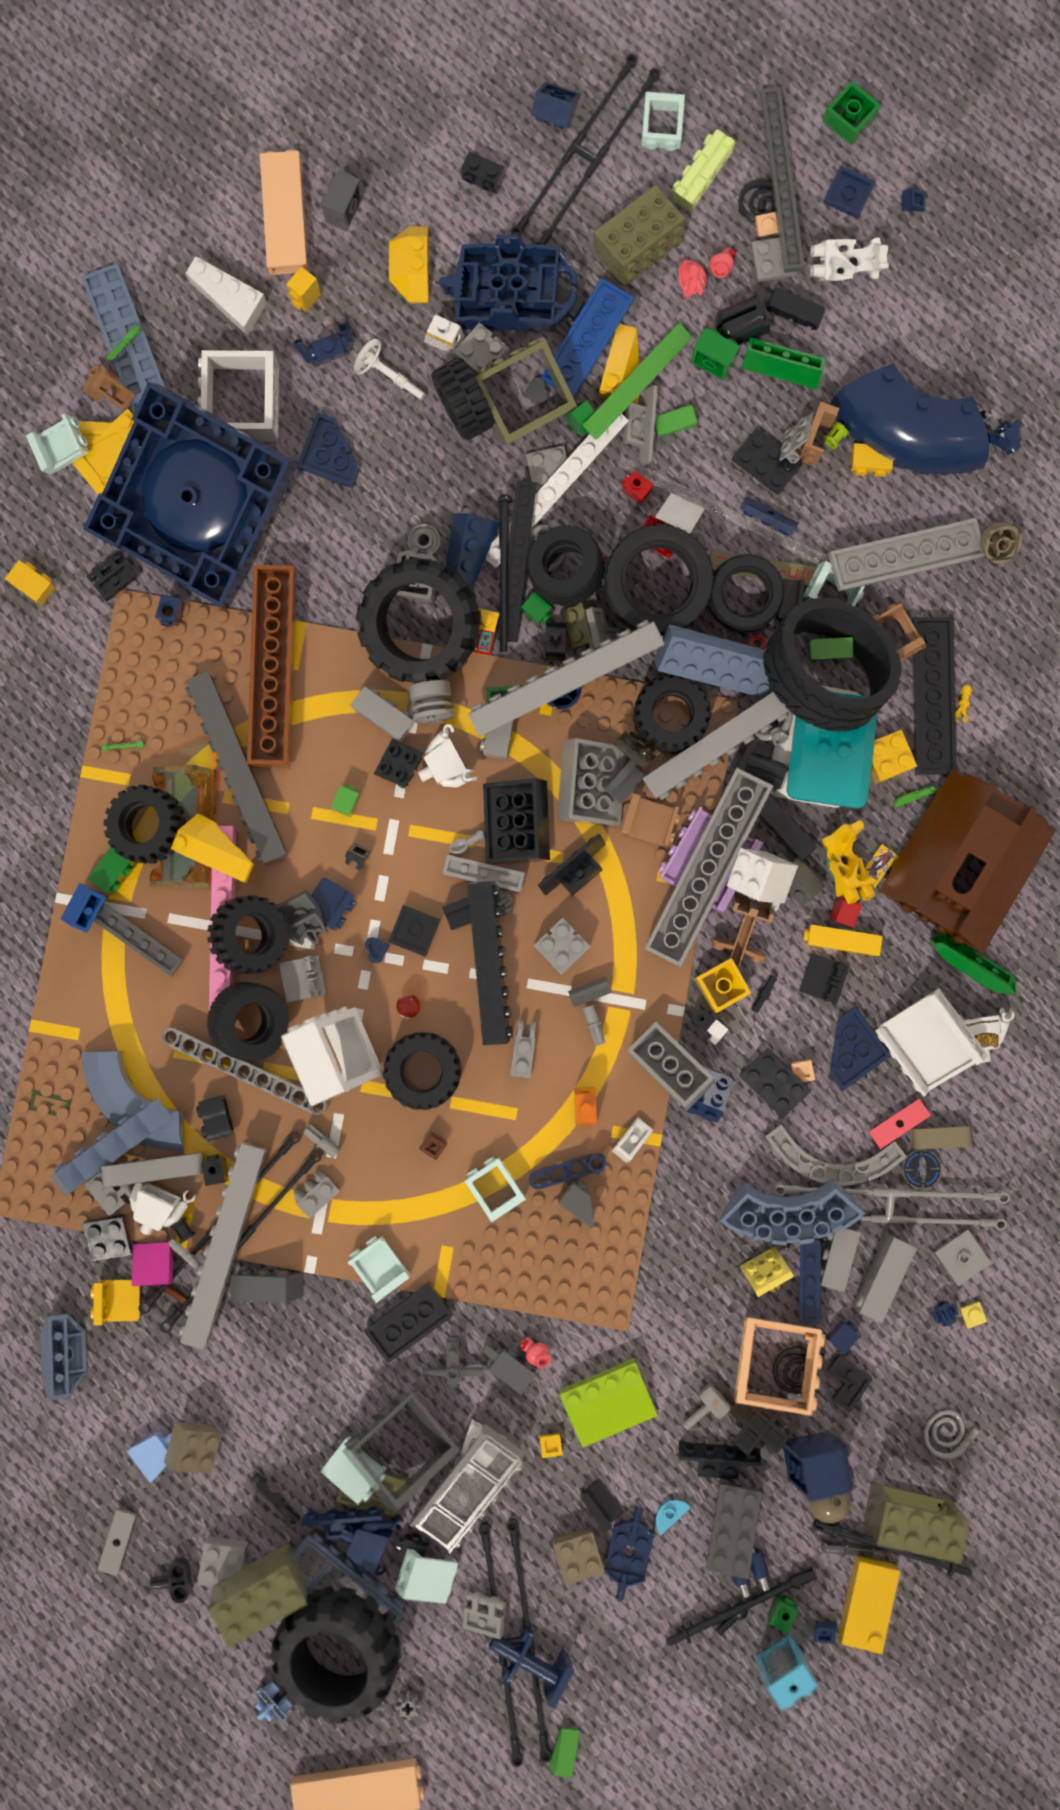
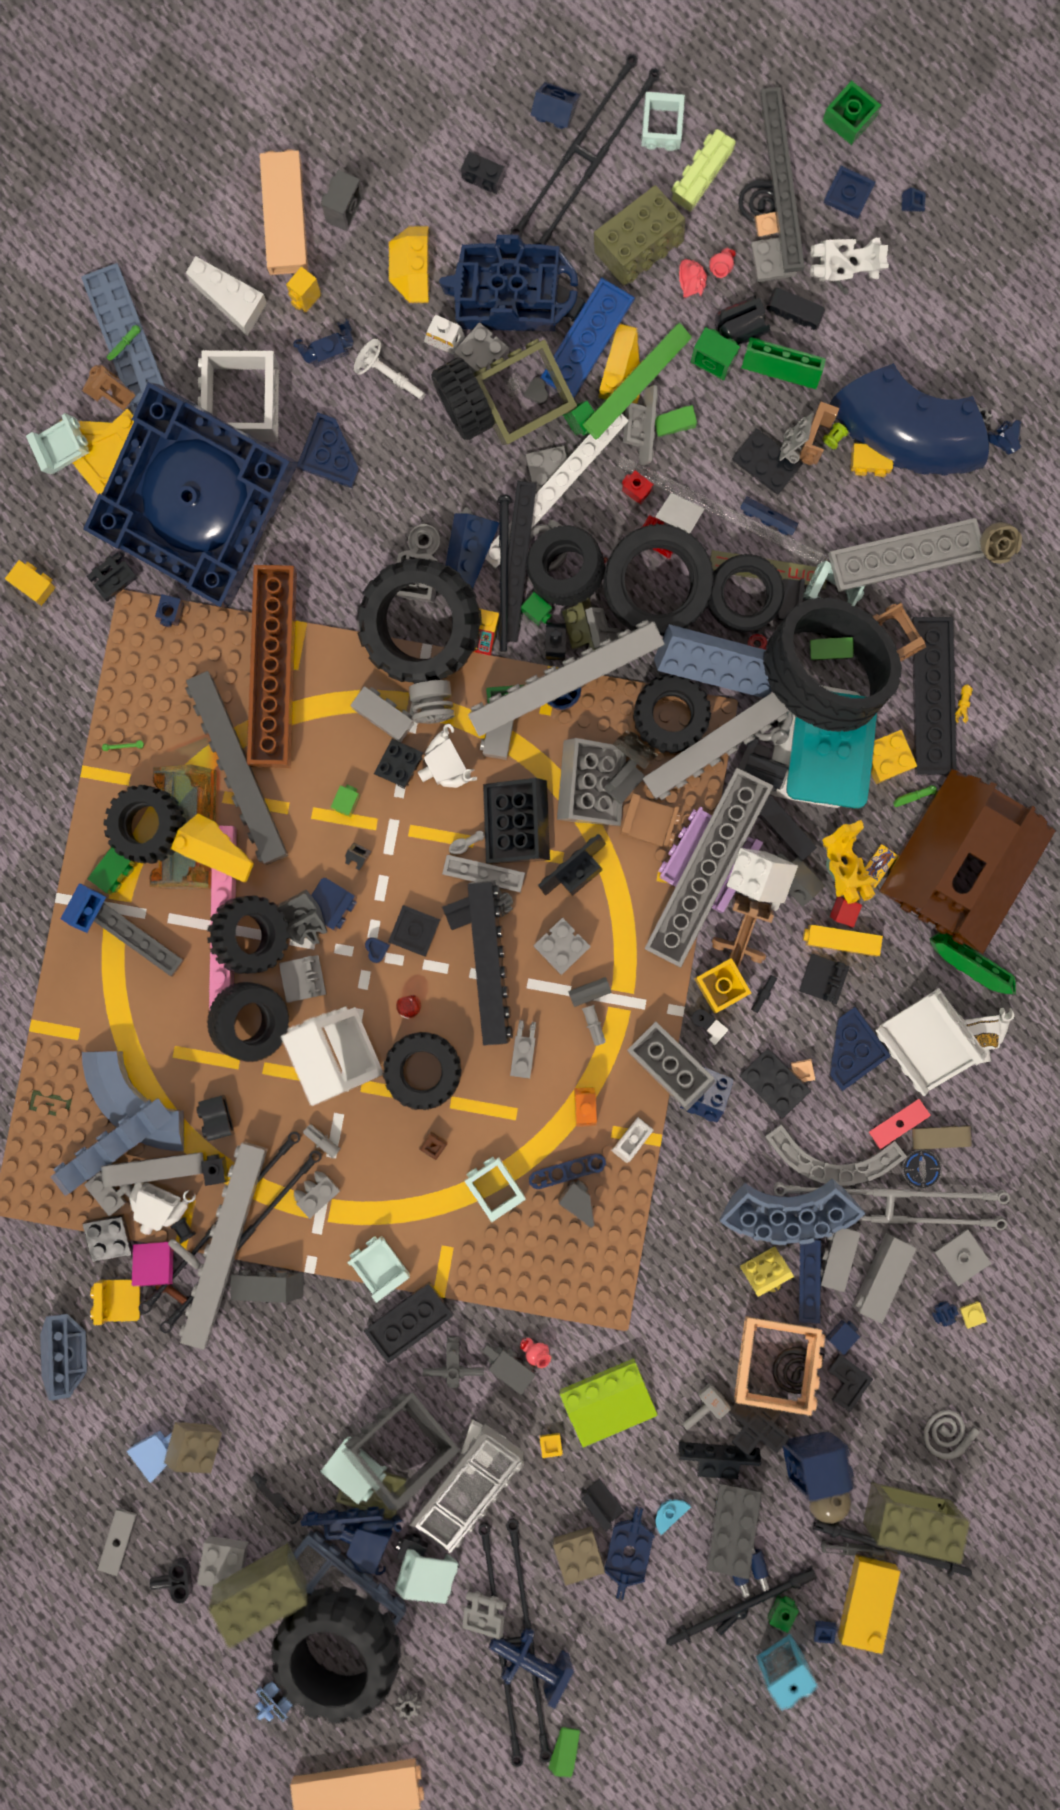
light grey beam [161,1027,329,1115] -> none

